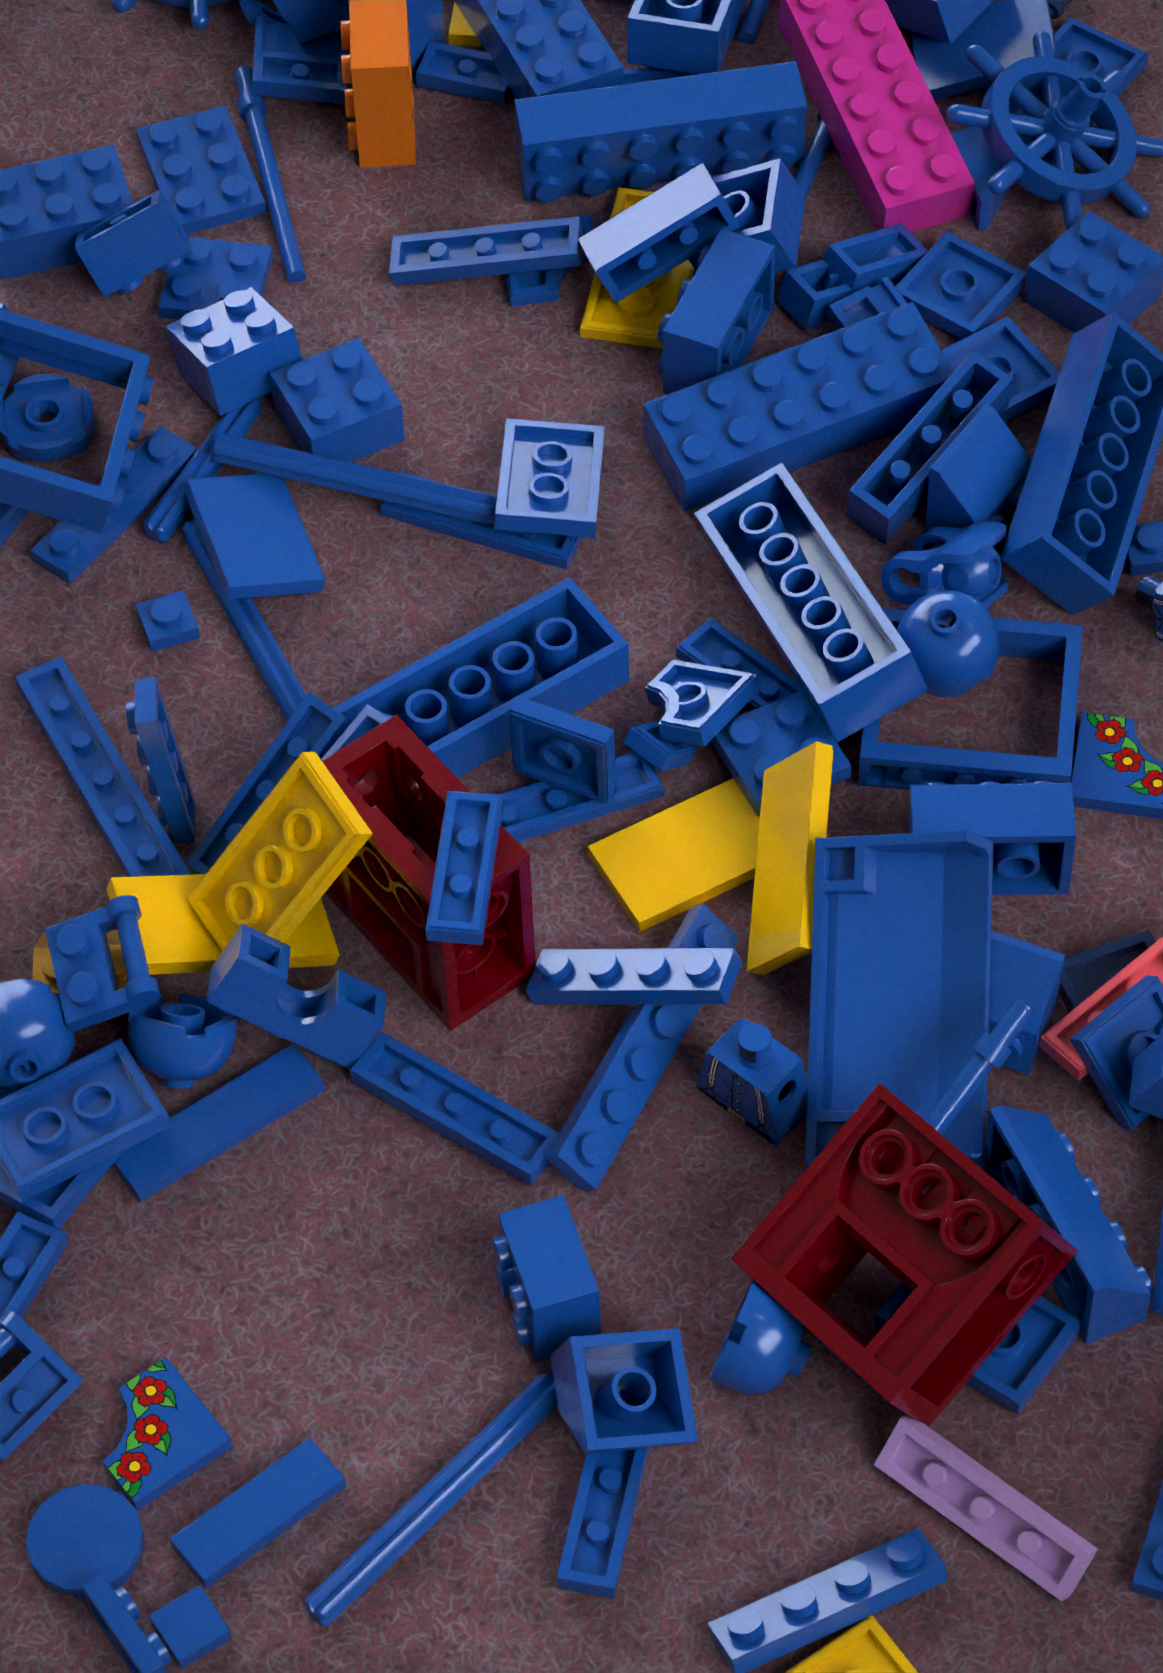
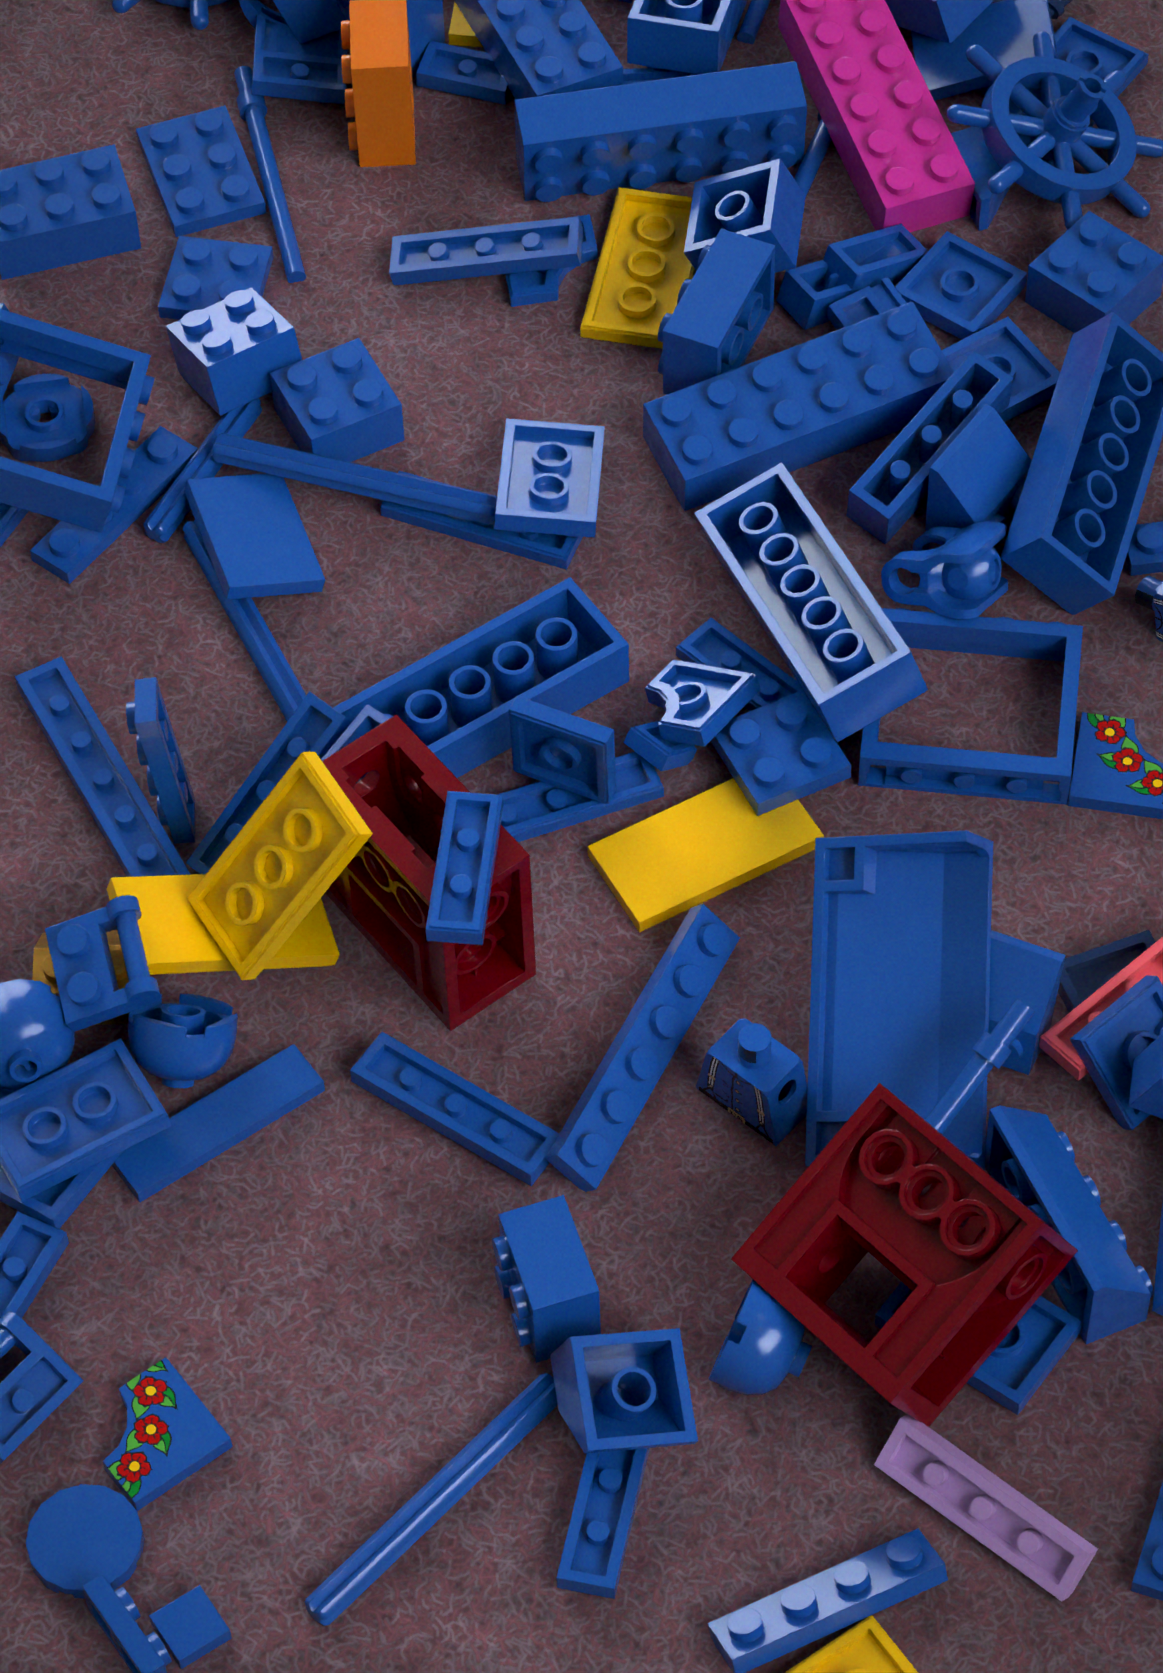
blue brick [75,189,189,297] -> none
blue plate [135,590,200,652] -> none
blue tile [170,1438,346,1589] -> none
blue arch [207,924,386,1069] -> none
plate [525,948,742,1004] -> none
blue brick [578,163,741,303] -> none
yellow tile [746,741,833,975] -> none
blue cylinder [897,590,999,697] -> none
blue brick [907,781,1076,895] -> none

